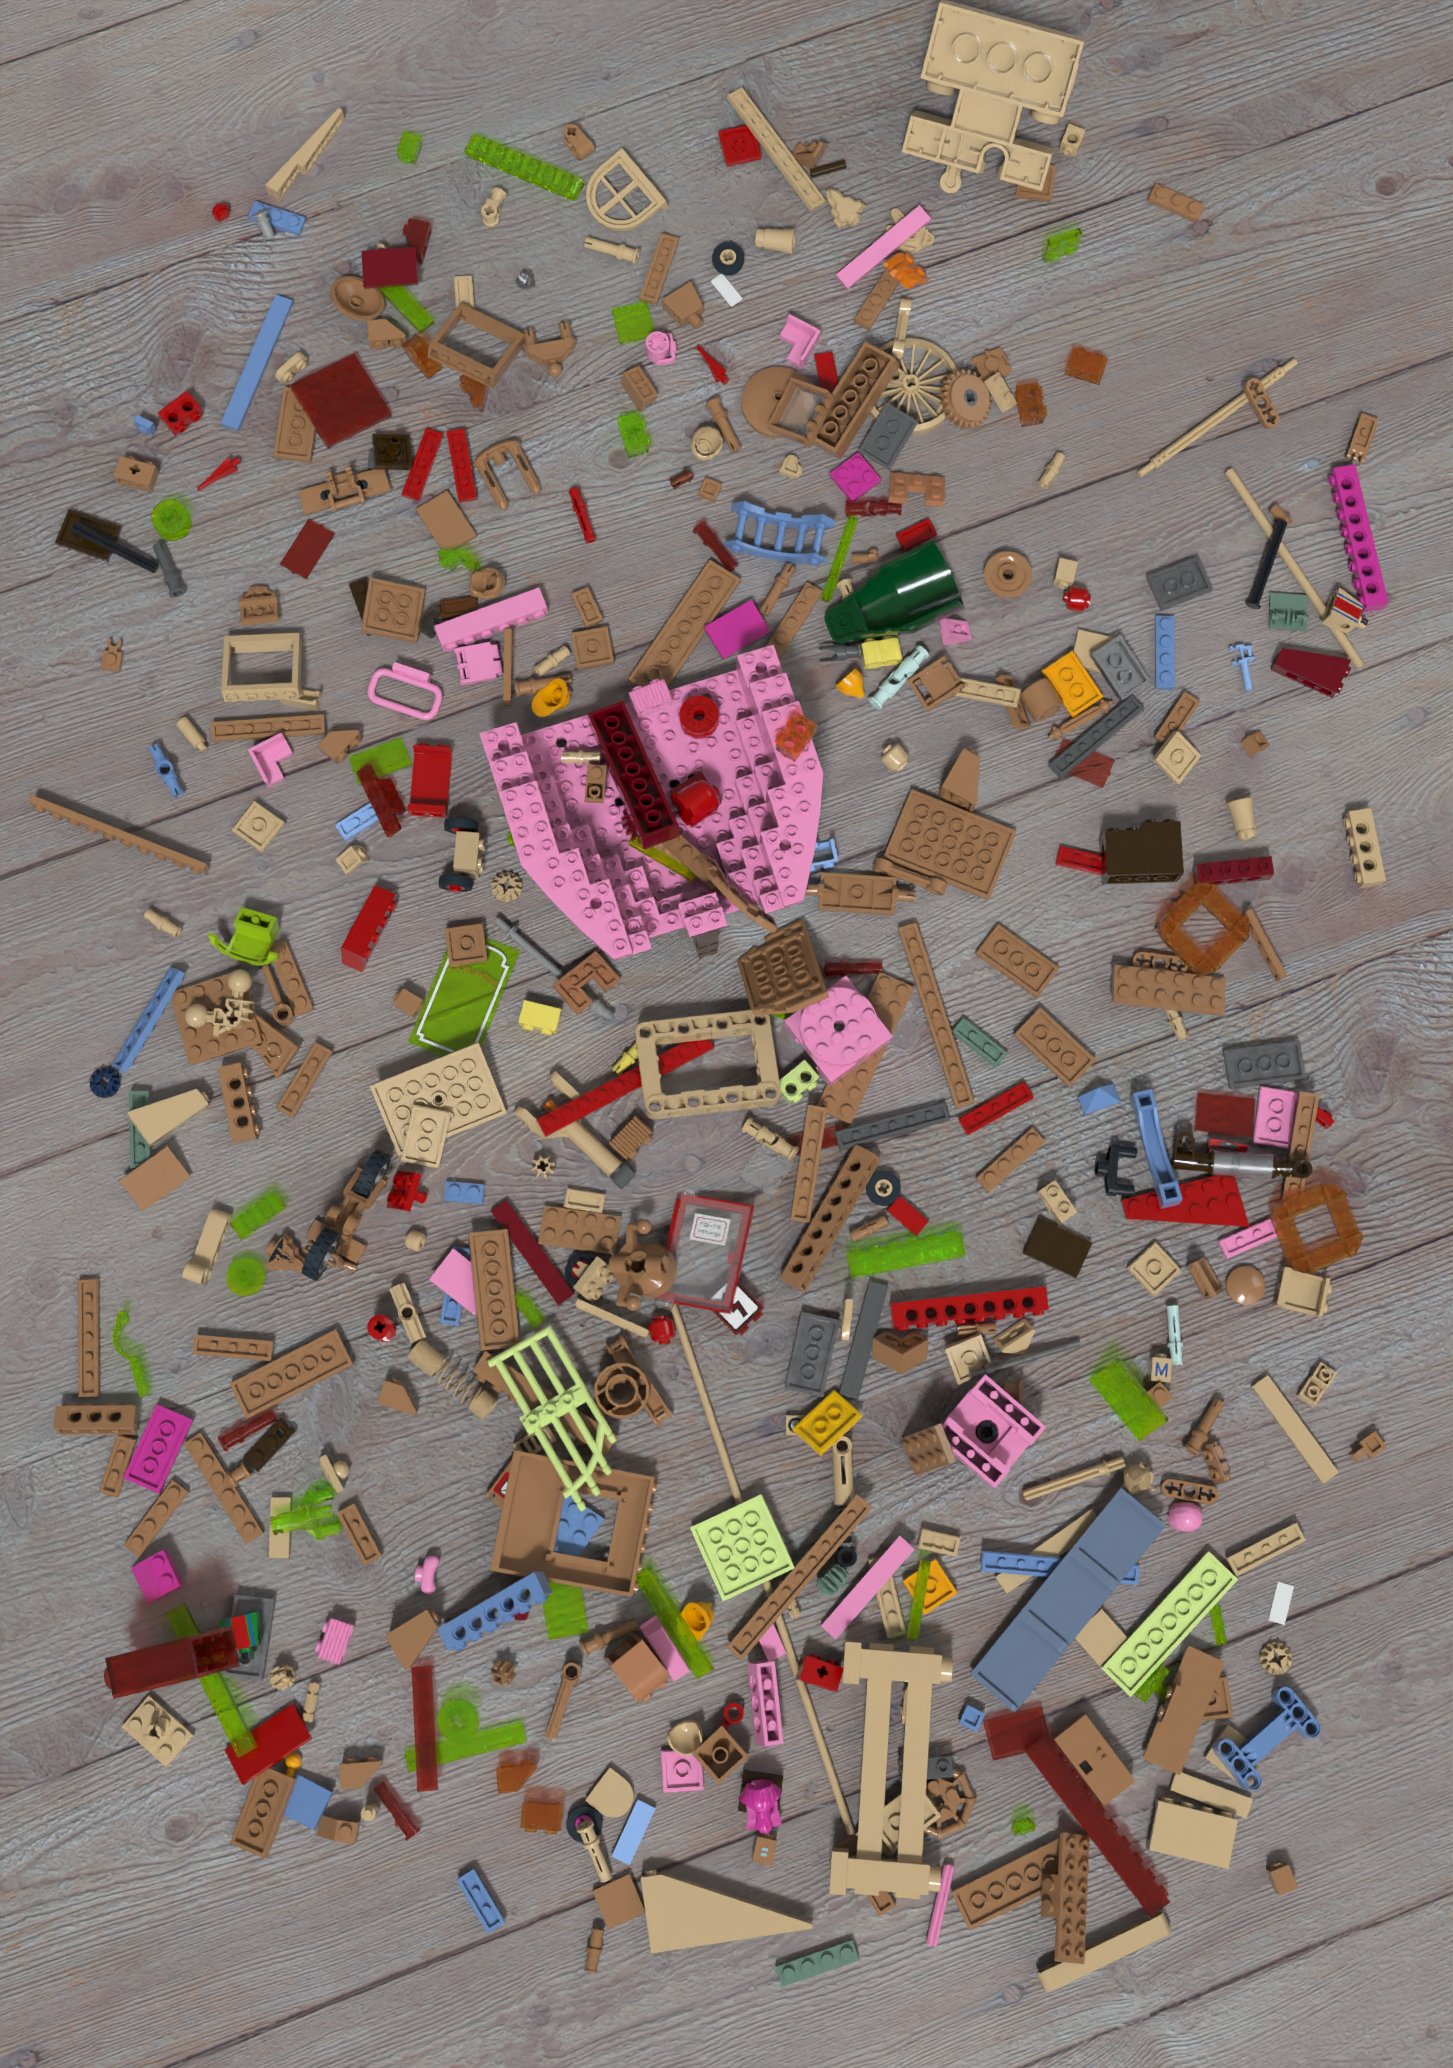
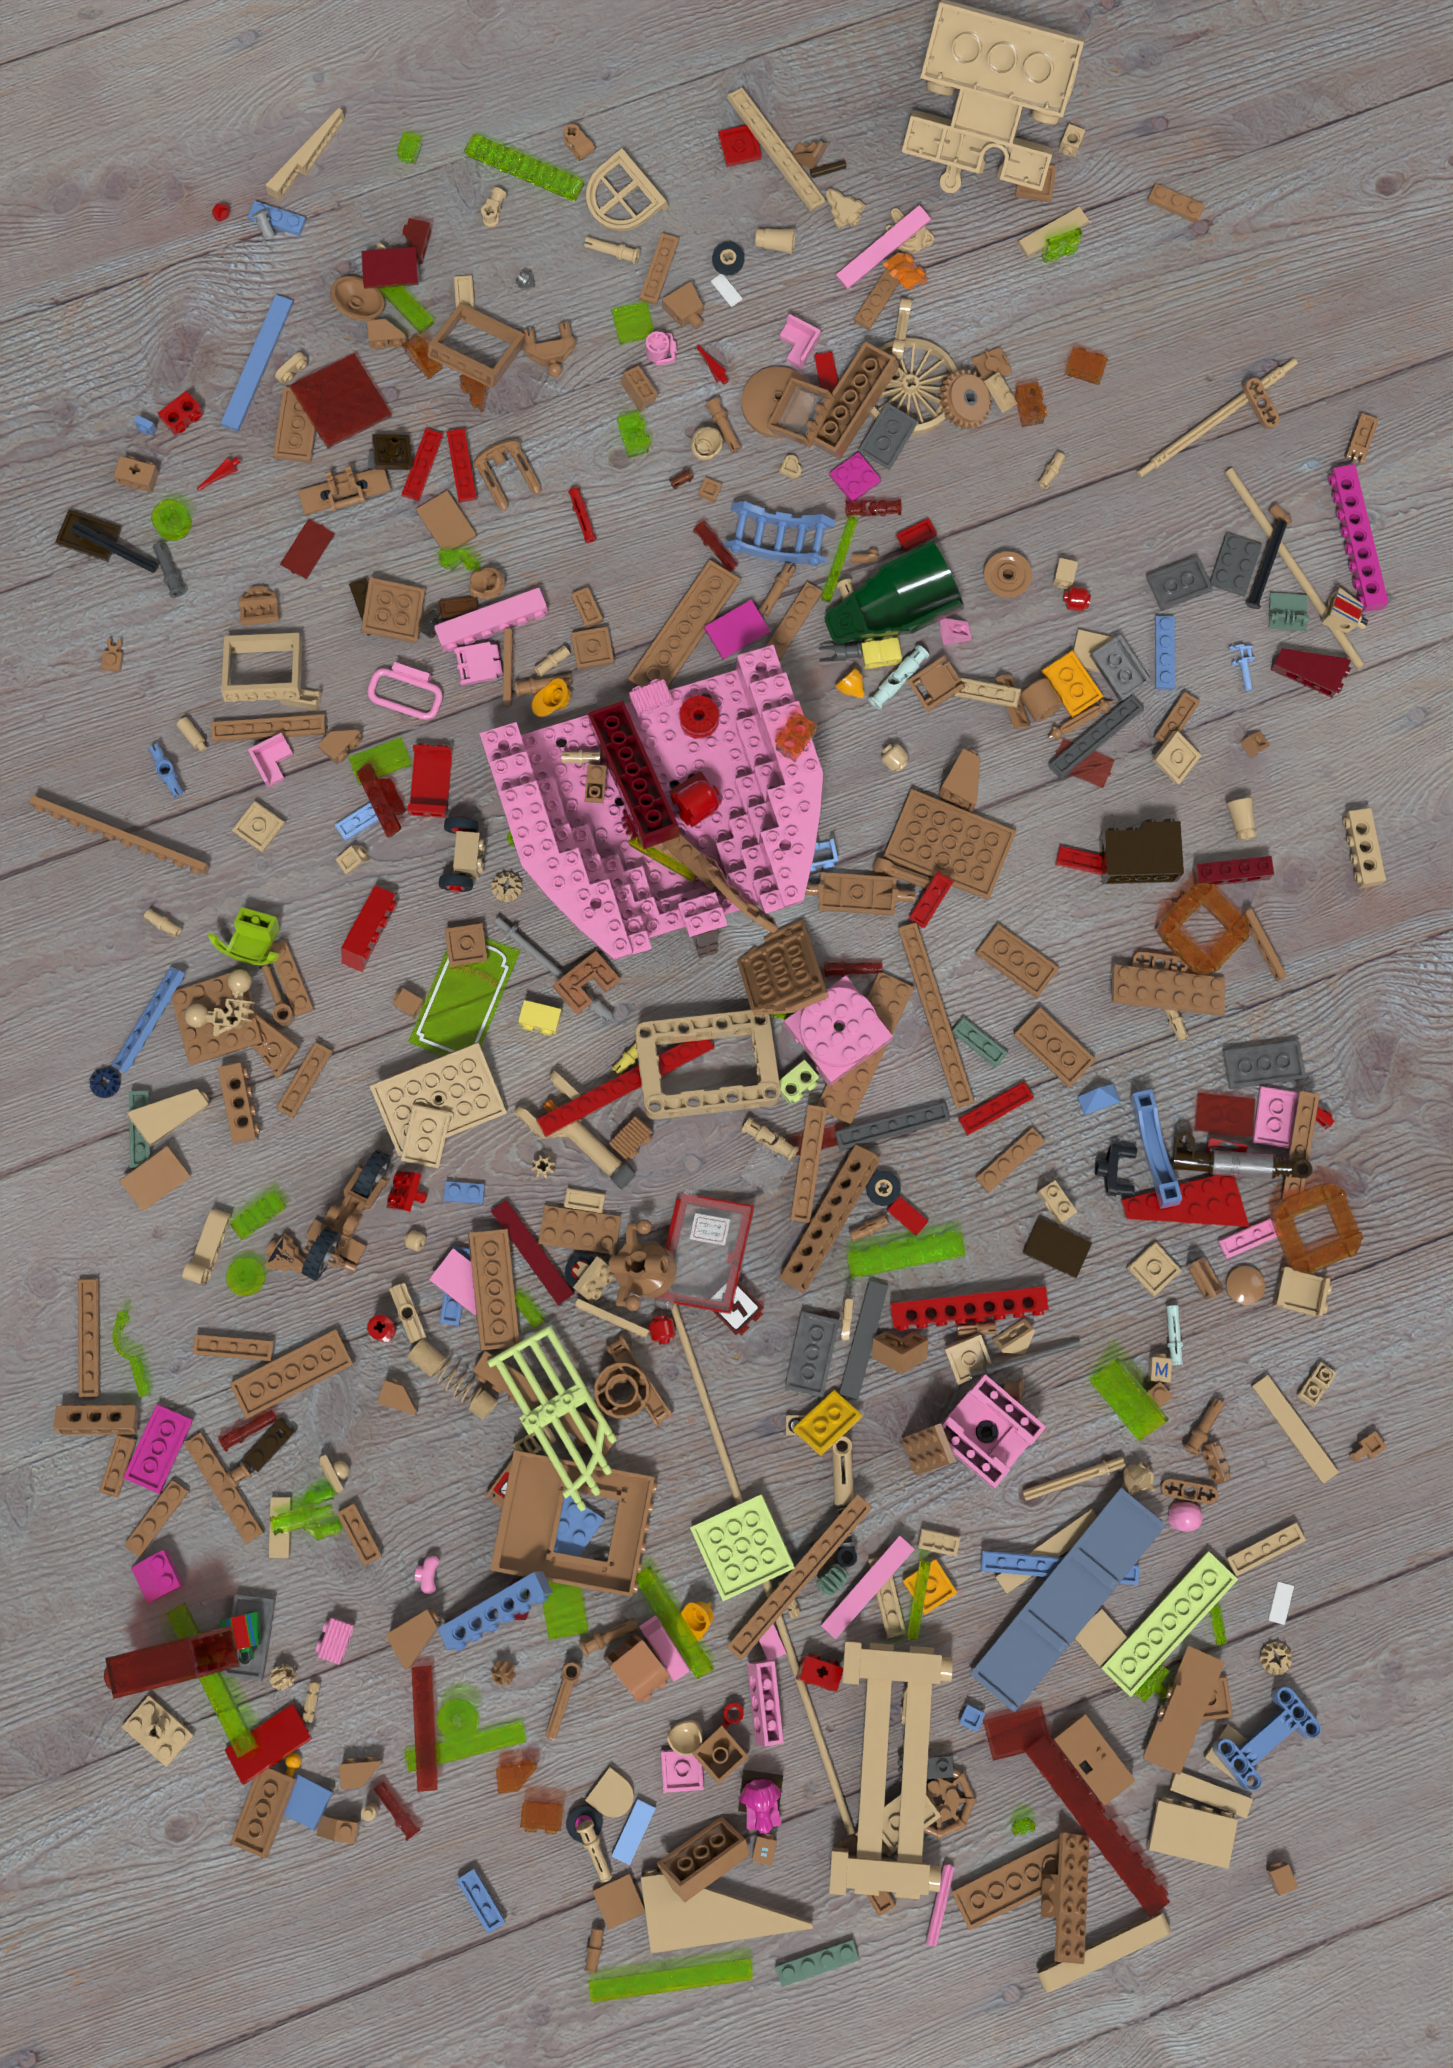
nougat plate [888,472,945,507] -> none
none -> clear neon green plate [588,1958,753,2003]
none -> medium nougat slope [657,1816,750,1902]
none -> red tile [908,871,955,929]
none -> tan tile [1018,206,1089,258]
none -> dark grey plate [1210,533,1262,597]

